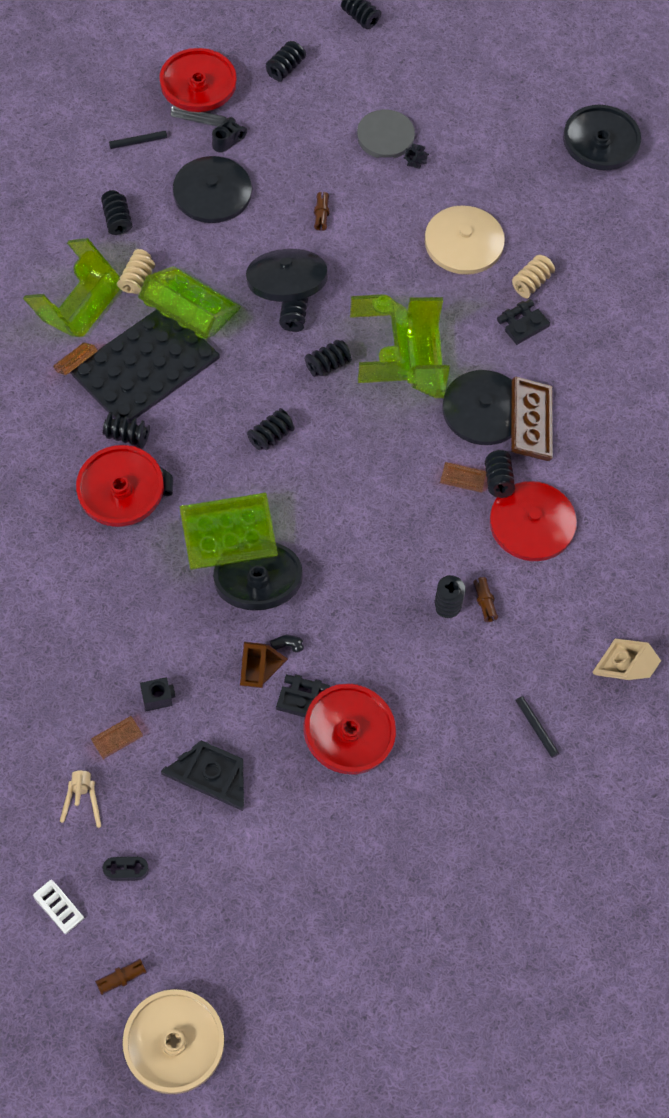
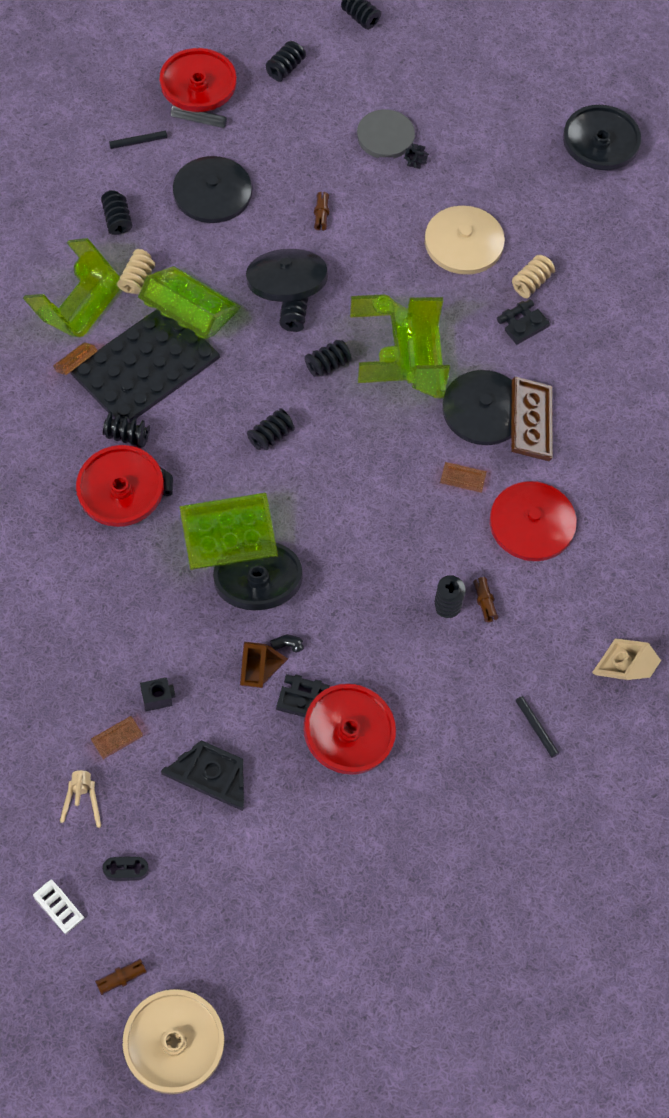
black piece [212,117,247,153] -> none
black piece [485,450,515,498] -> none

